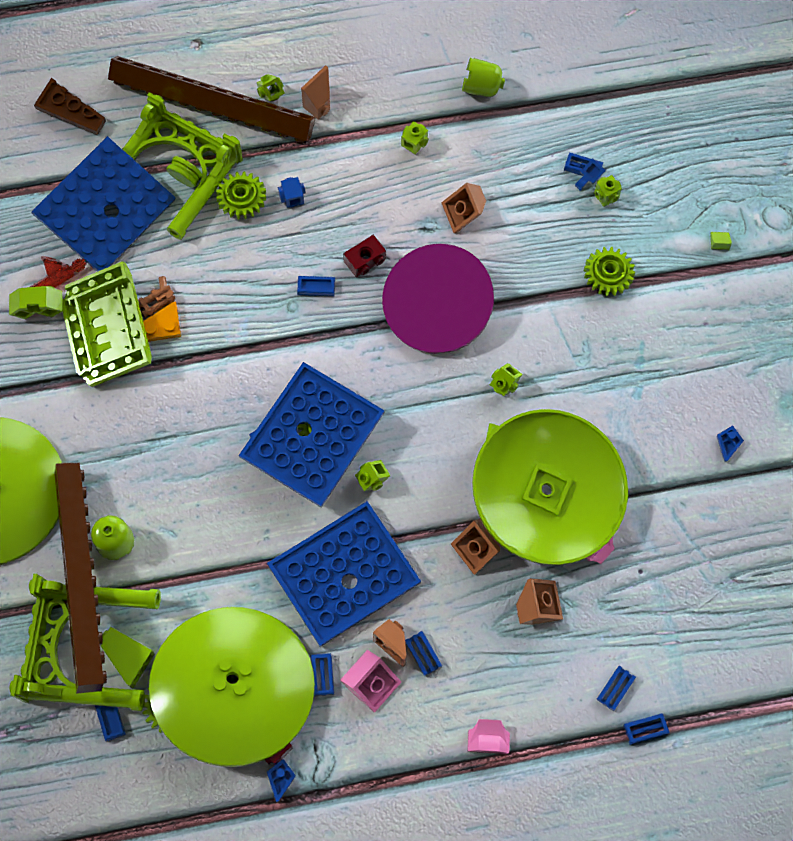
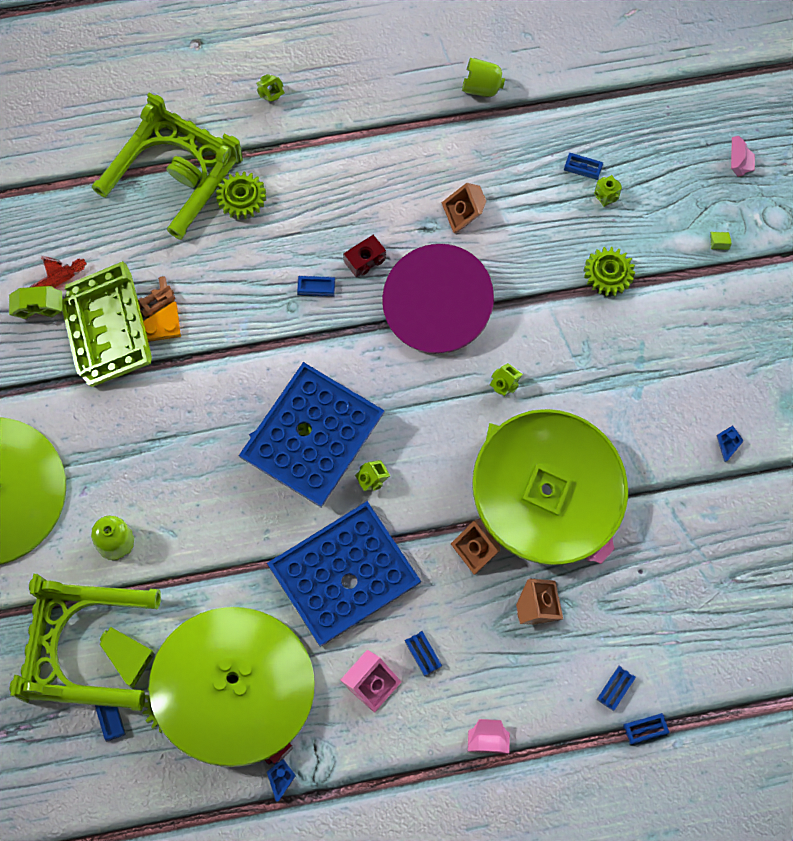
blue plate [31,136,176,272] -> none
reddish brown wing [34,78,106,135] -> none
reddish brown brick [54,463,107,694] -> none
reddish brown brick [108,56,316,142] -> none
blue brick [277,177,306,208] -> none
nougat slope [301,65,330,119] -> none
blue tile [311,653,334,697] -> none
nougat slope [373,619,406,667] -> none
lime brick [401,121,429,155] -> none
blue plate [575,158,606,190] -> none
none -> bright pink slope [731,136,755,177]

